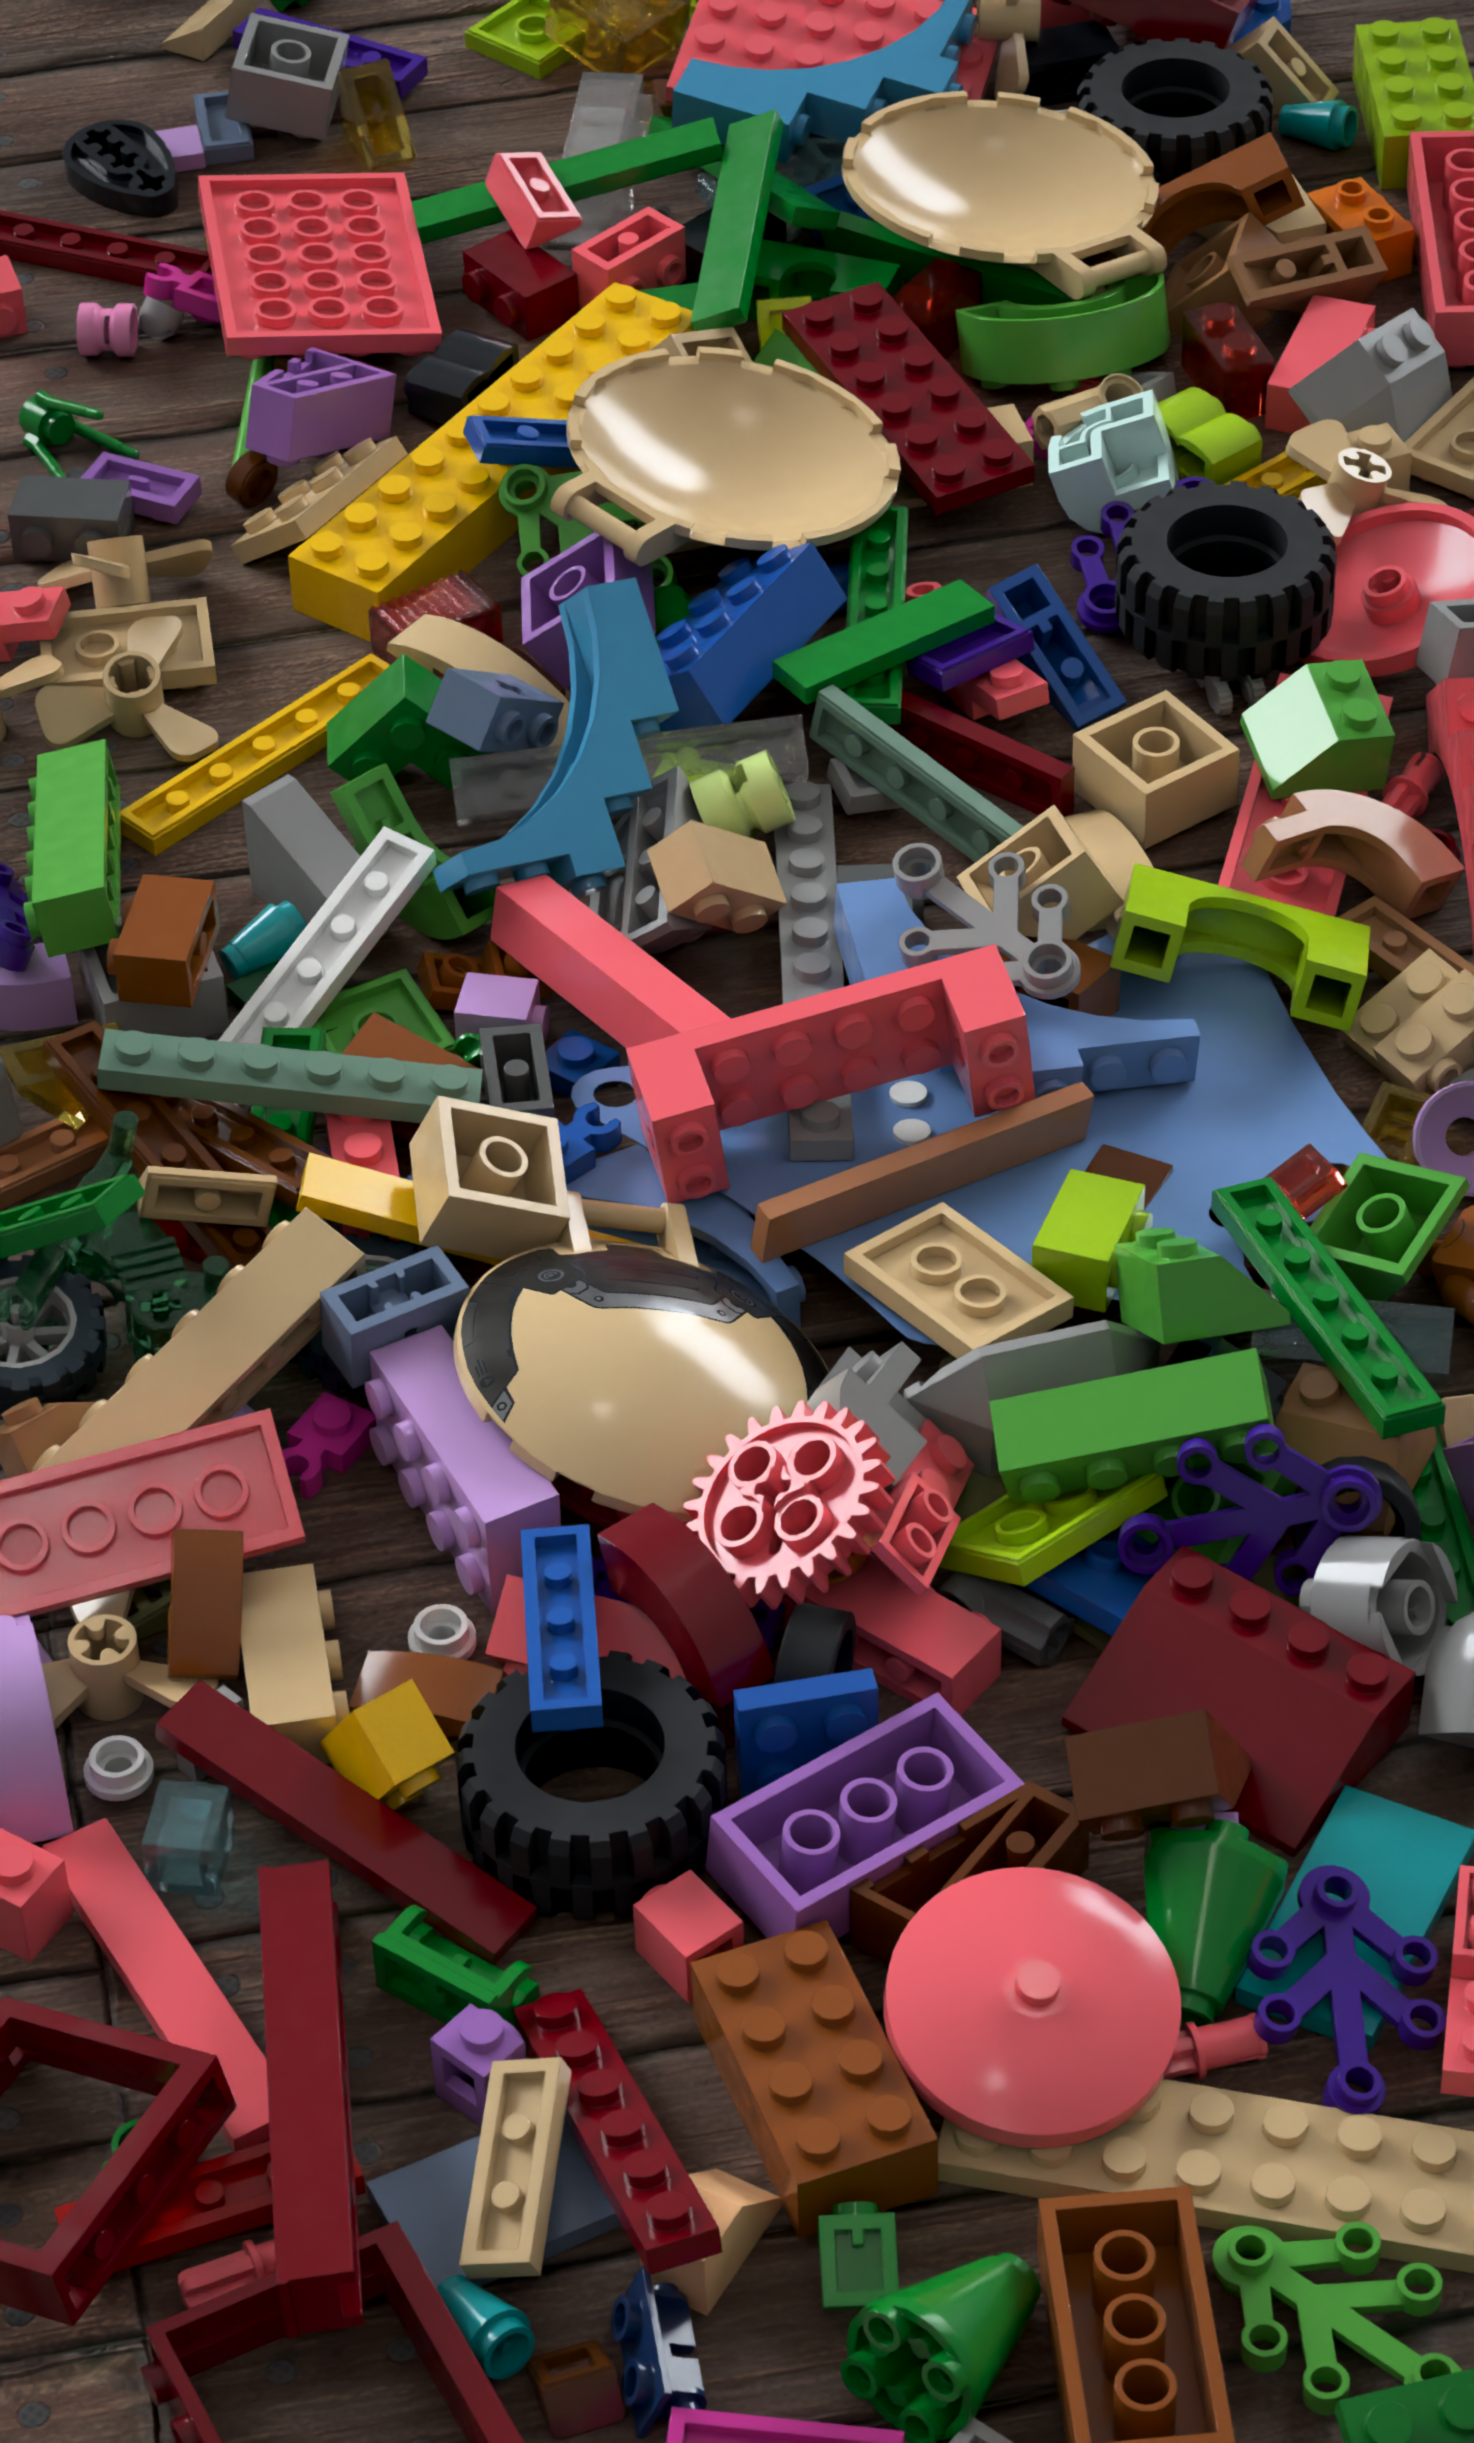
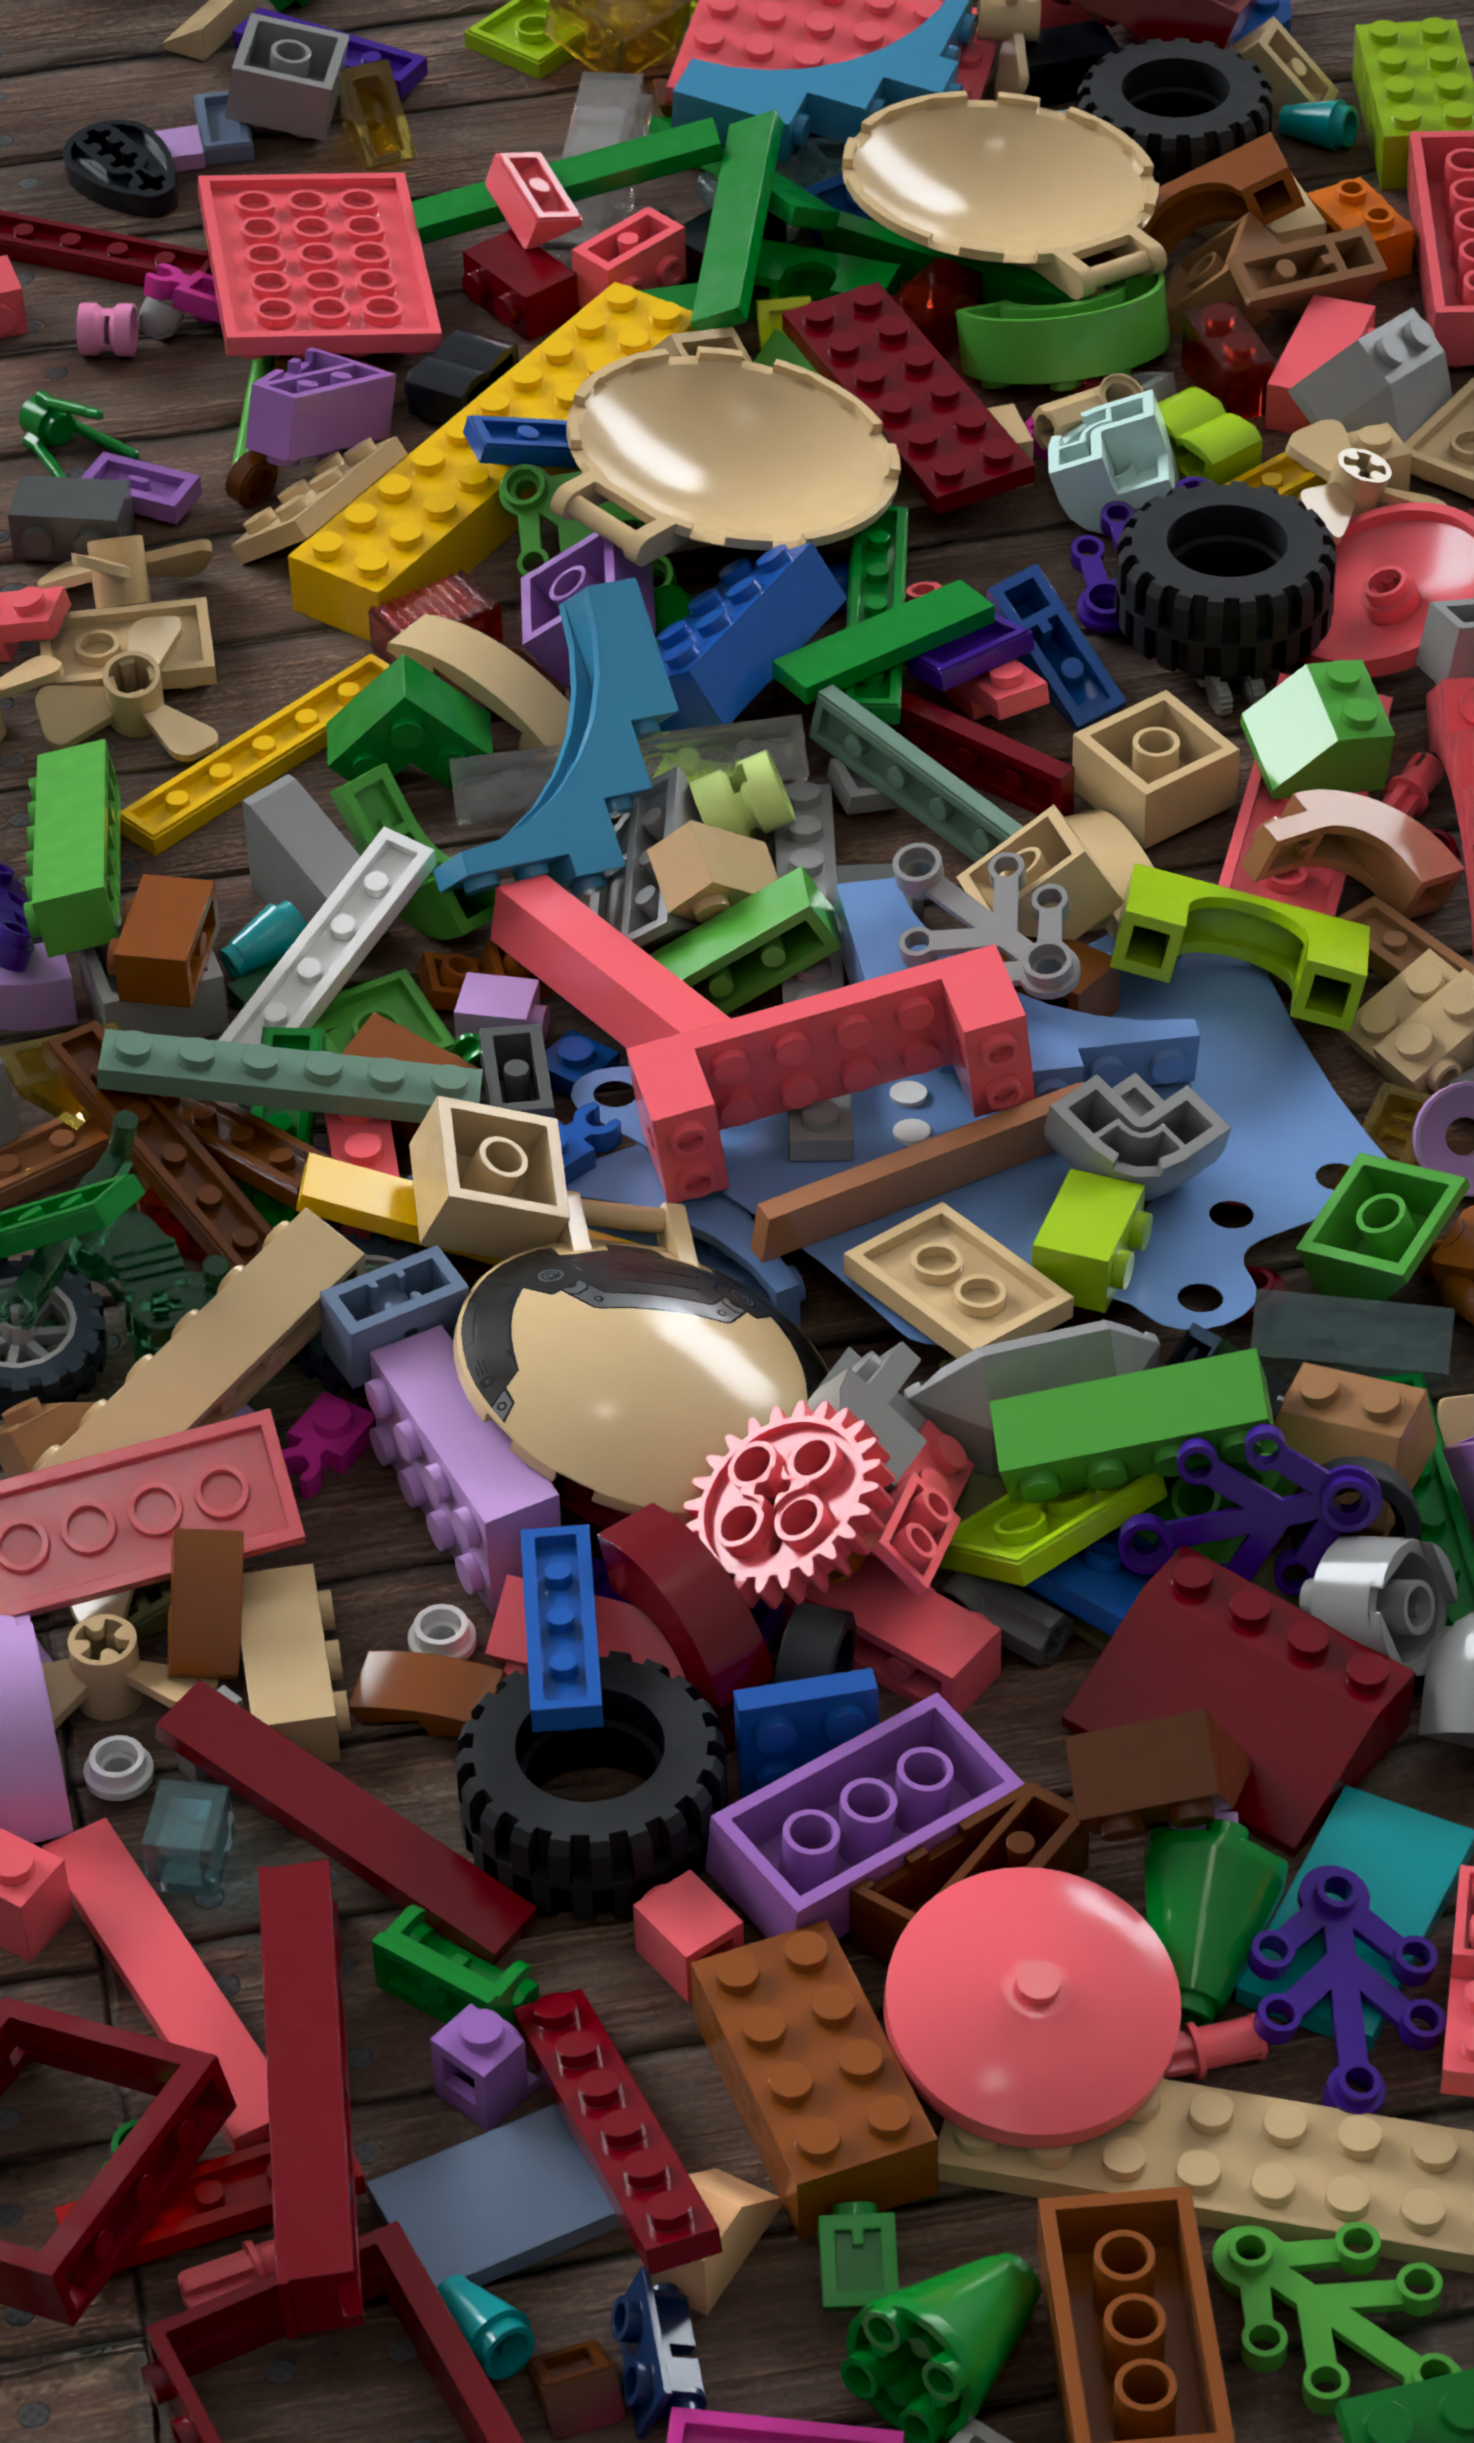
tan slope [138,1166,277,1227] -> none
yellow brick [320,1679,455,1811] -> none
sand blue brick [426,668,564,757] -> none
tan plate [459,2057,572,2279] -> none
bright green slope [1114,1228,1291,1344] -> none
green tile [1211,1177,1446,1439] -> none
clear red tile [1264,1143,1348,1220] -> none
none -> bright green brick [650,866,842,1015]
none -> light grey brick [1044,1073,1231,1202]

